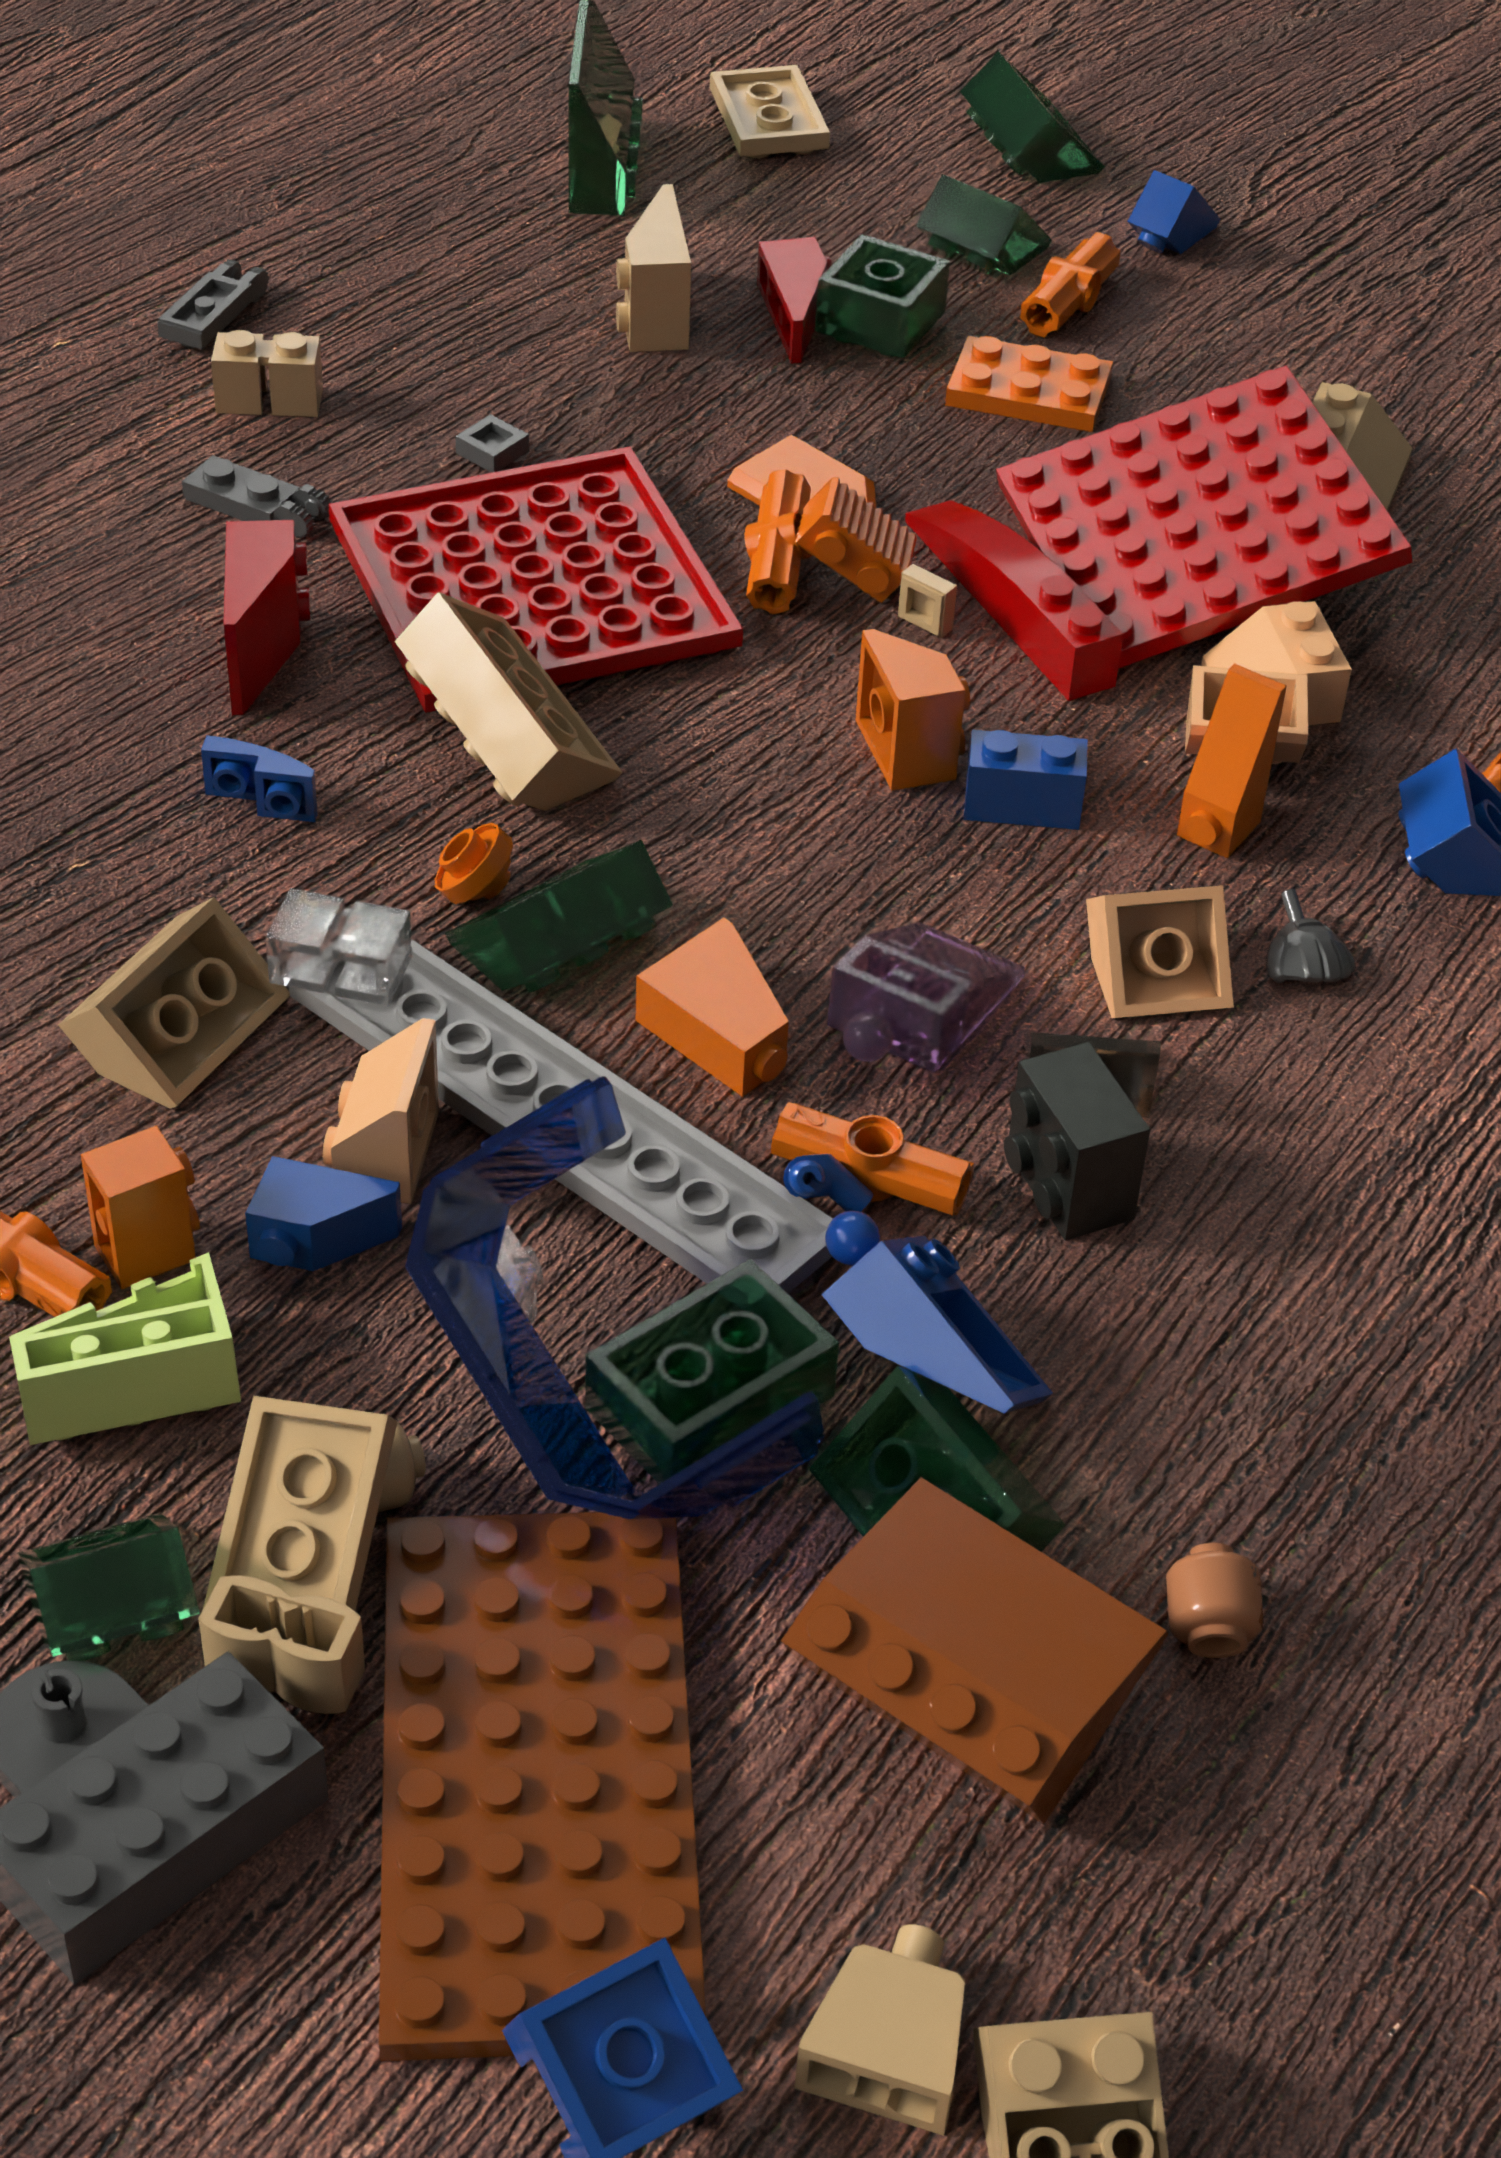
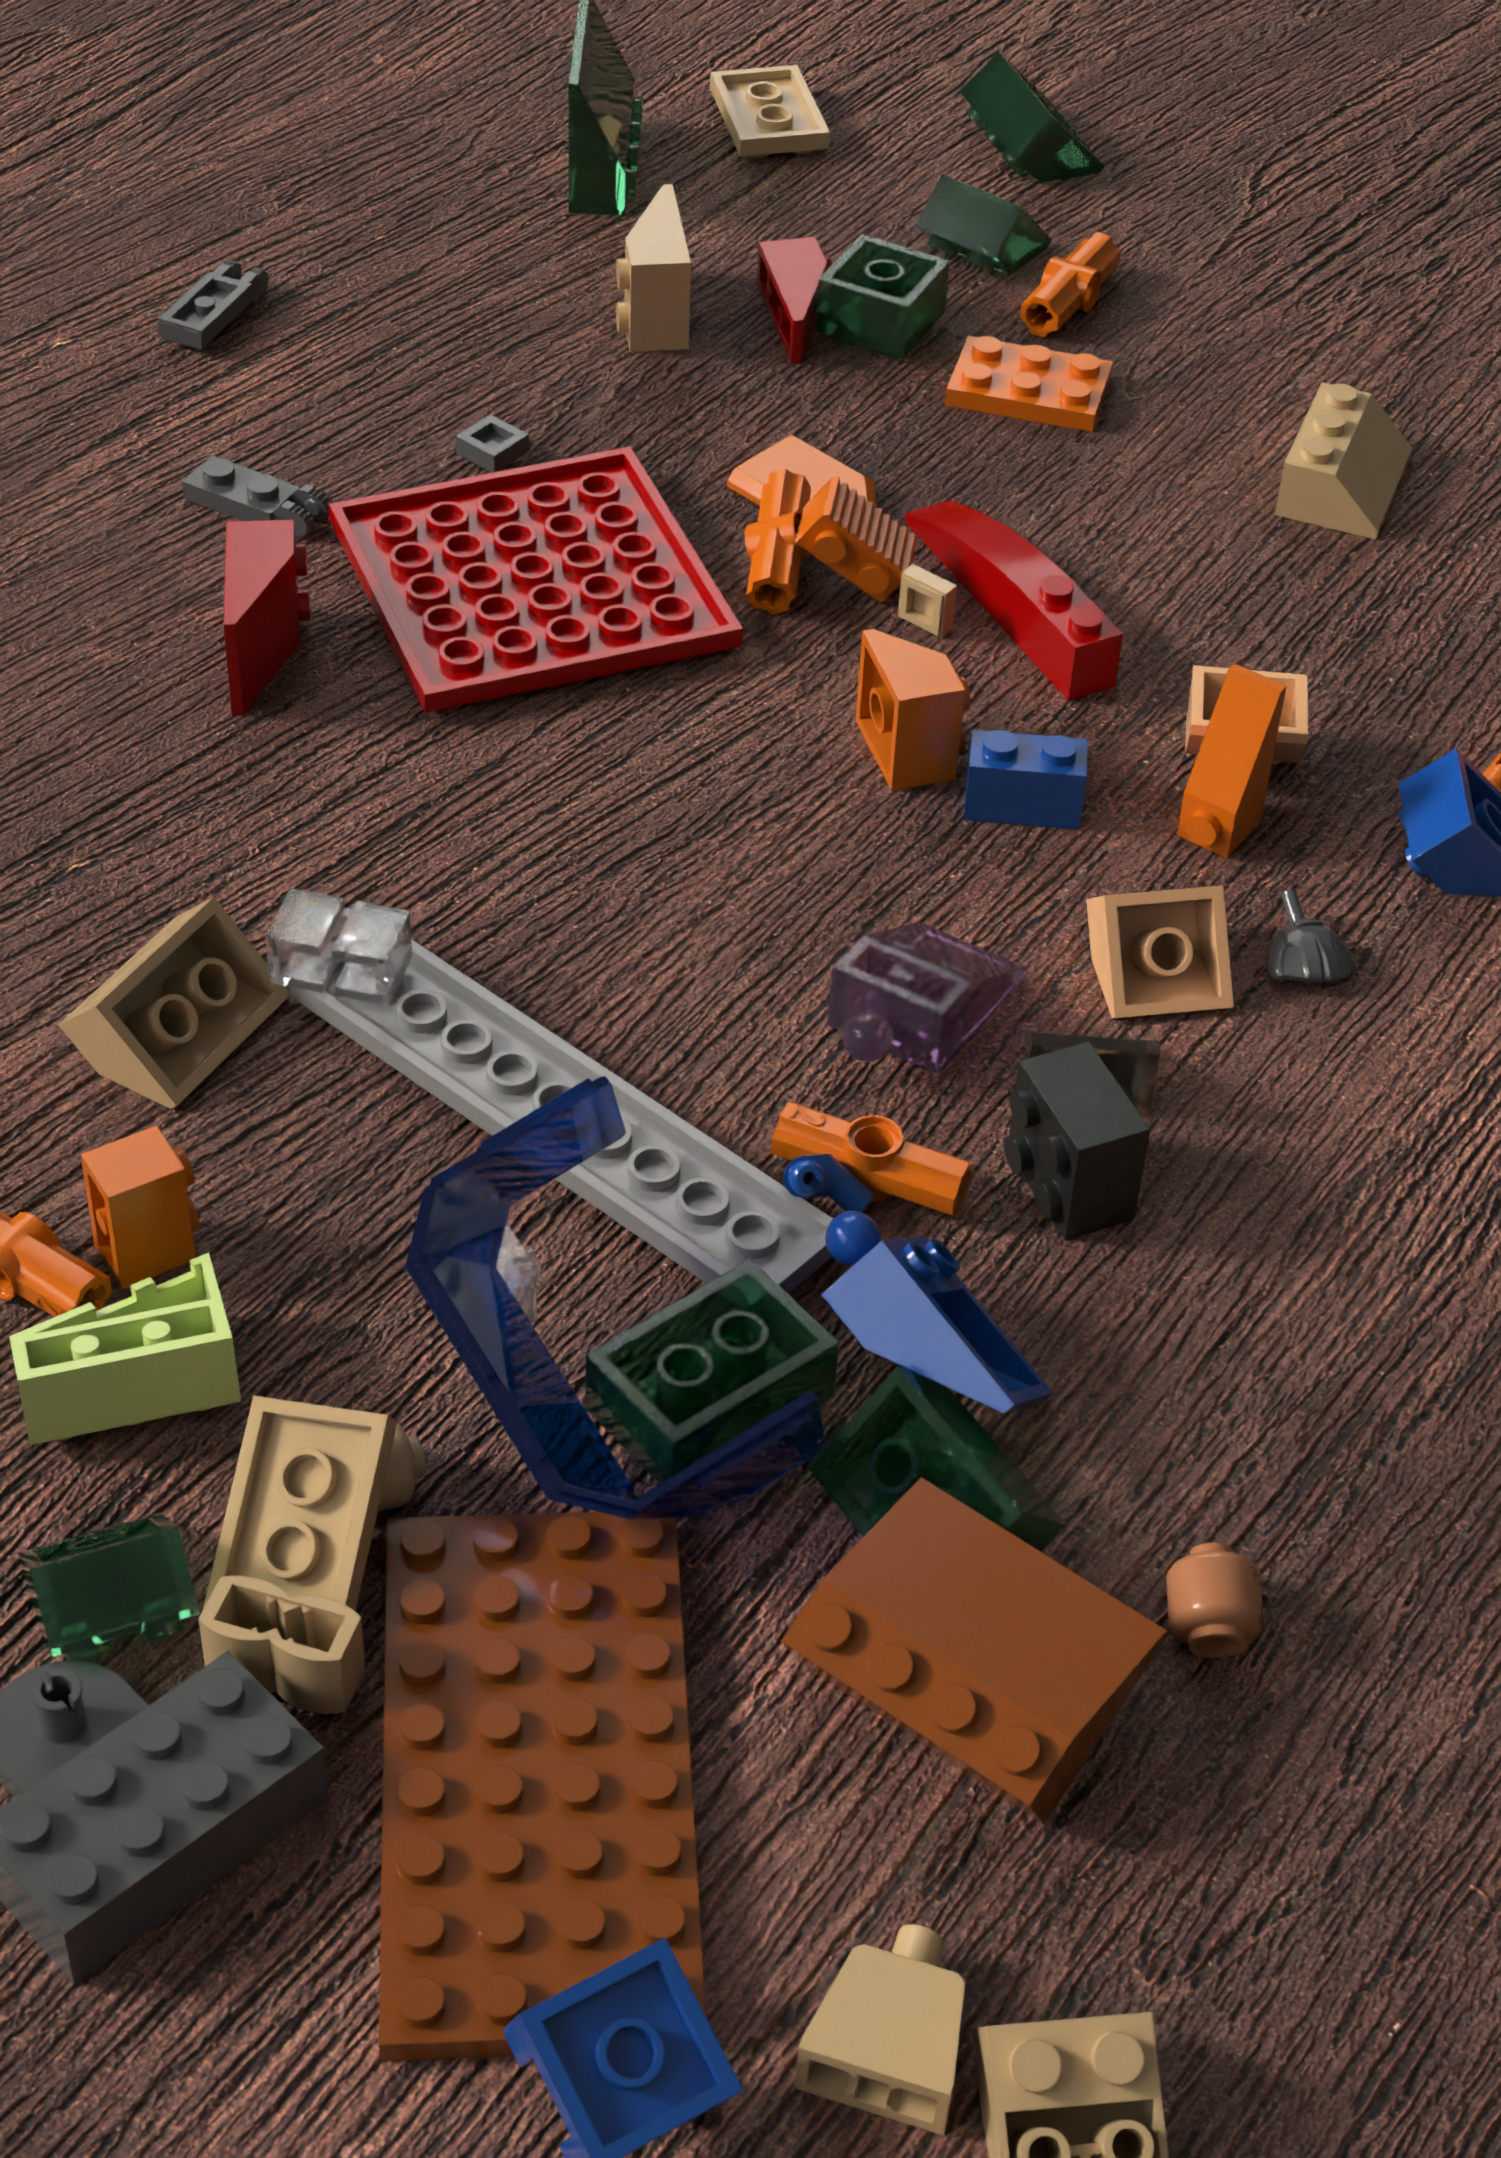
blue slope [201,735,318,822] -> none
tan piece [211,330,323,417] -> none
blue slope [245,1156,402,1271] -> none
light nougat slope [323,1018,439,1204] -> none
tan slope [394,592,623,811] -> none
orange plate [434,822,513,904] -> none
clear green slope [445,839,673,993] -> none
orange slope [635,917,789,1097] -> none
plate [996,365,1413,669] -> none
blue slope [1127,170,1221,254] -> none
light nougat slope [1201,601,1352,725] -> none

